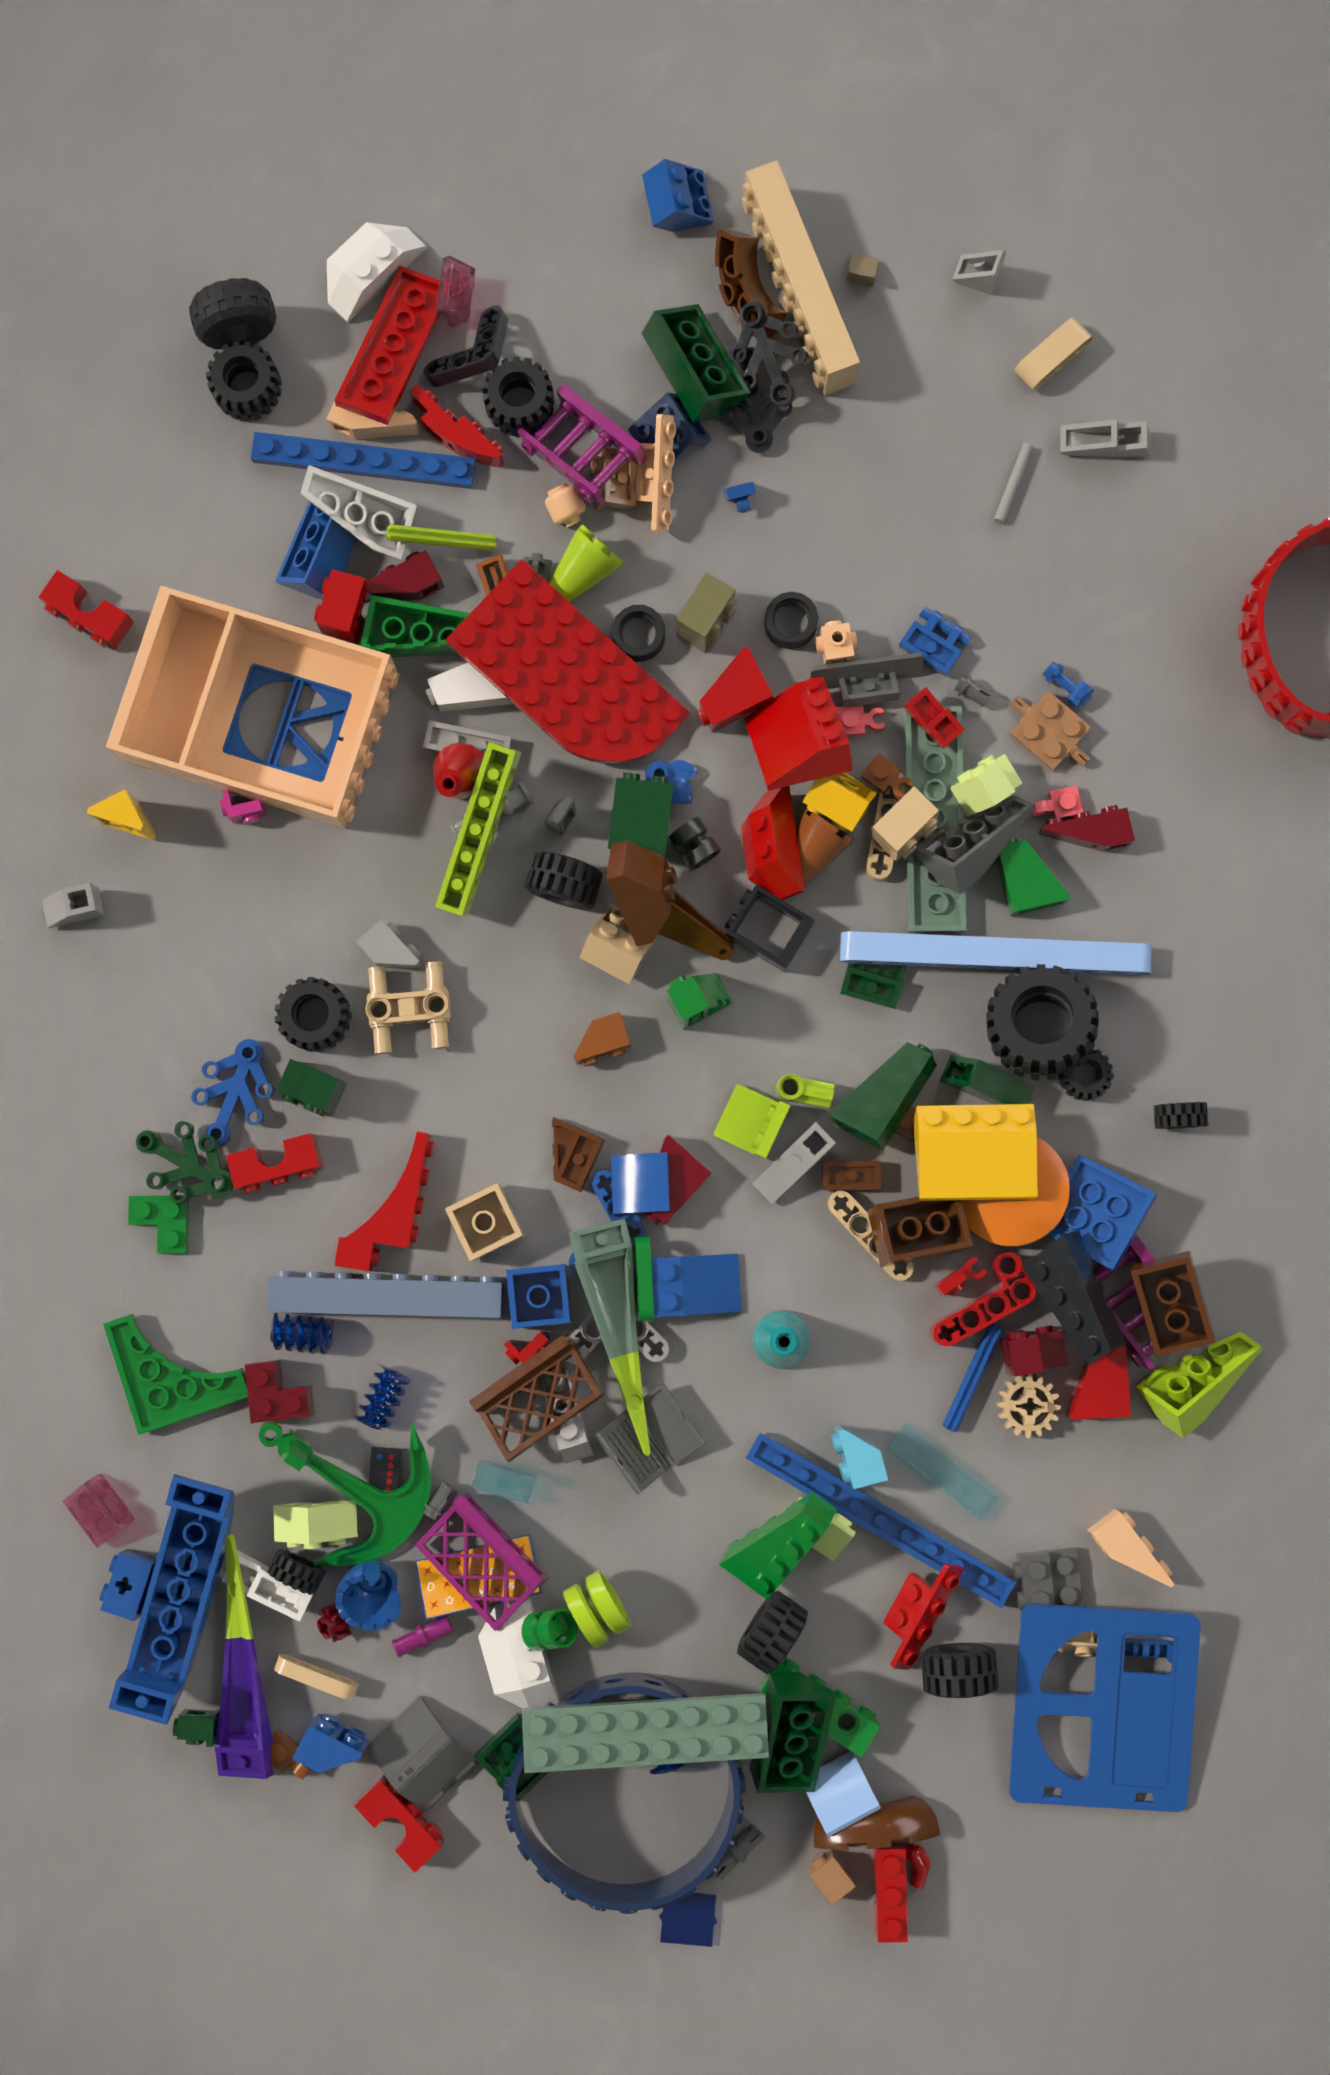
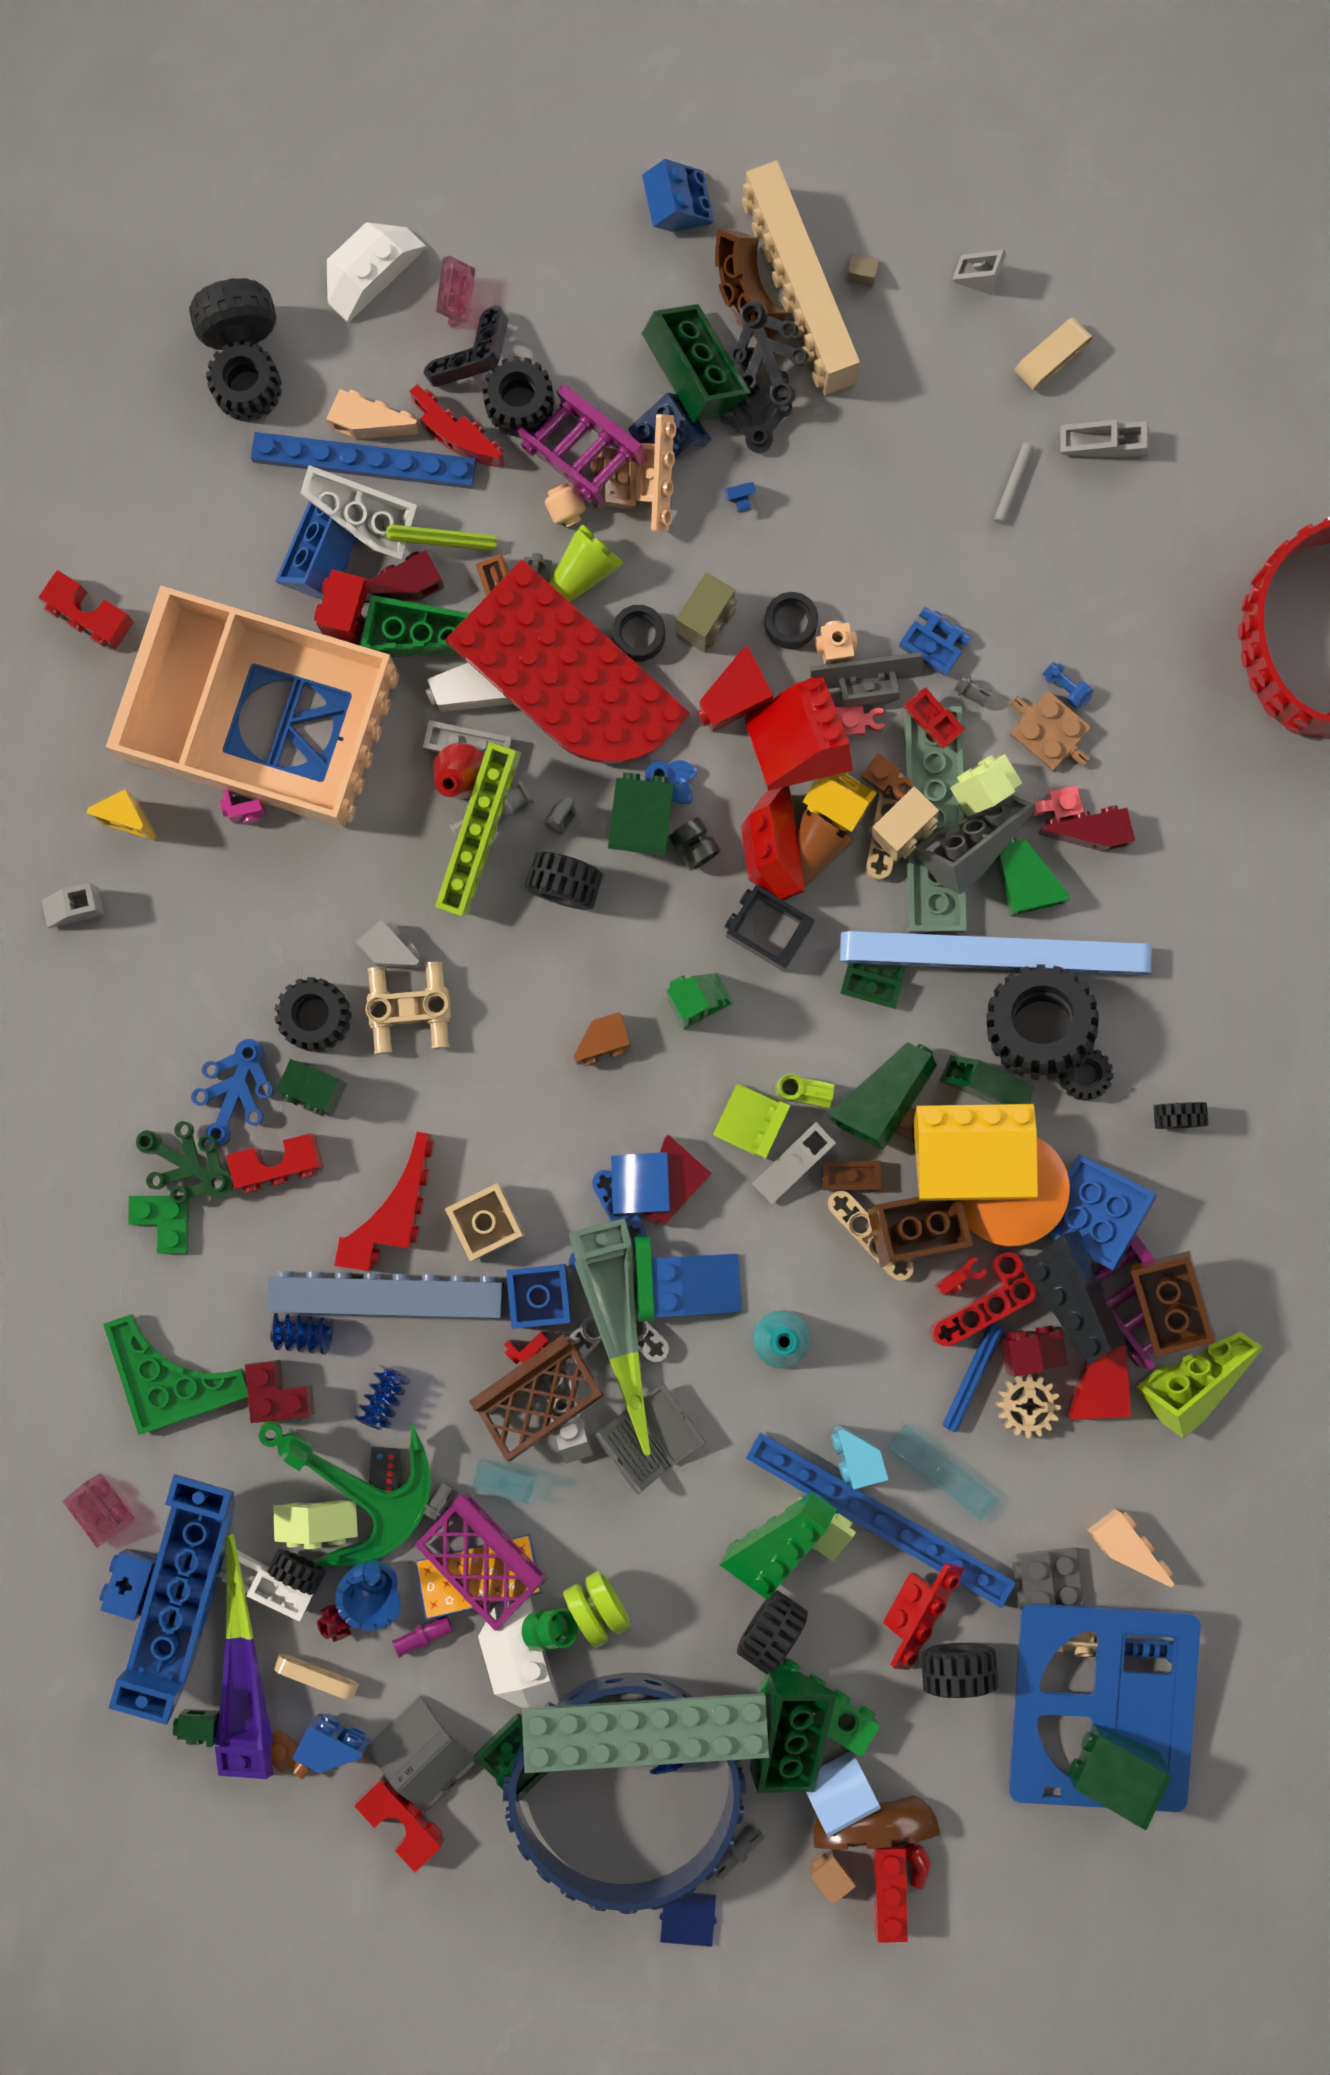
red plate [335,266,452,425] -> none
reddish brown wing [552,1117,605,1193] -> none
tan slope [579,904,659,985] -> none
reddish brown slope [606,841,734,960] -> none
none -> dark green slope [1069,1724,1172,1830]

